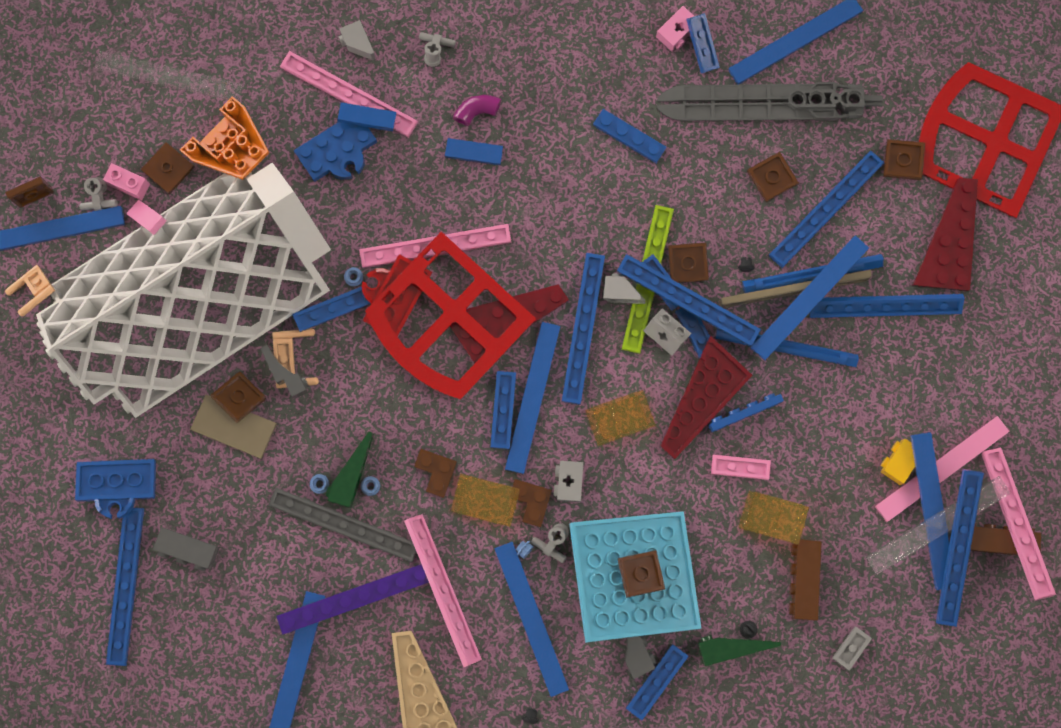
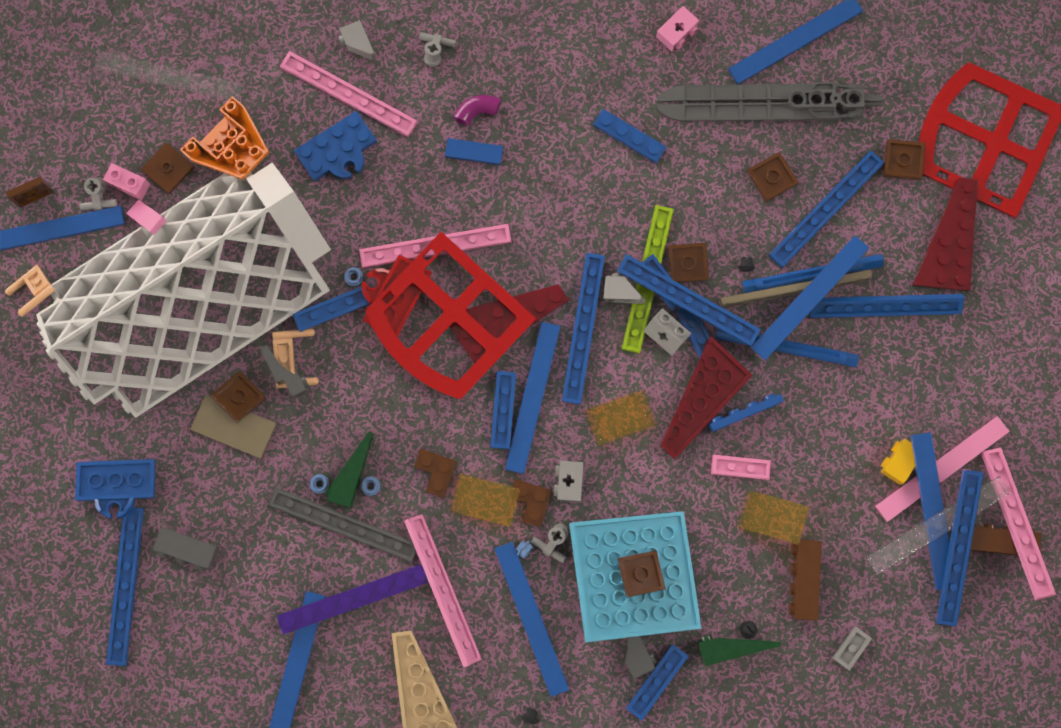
blue tile [337,103,396,131] -> none
blue tile [686,13,720,73] -> none

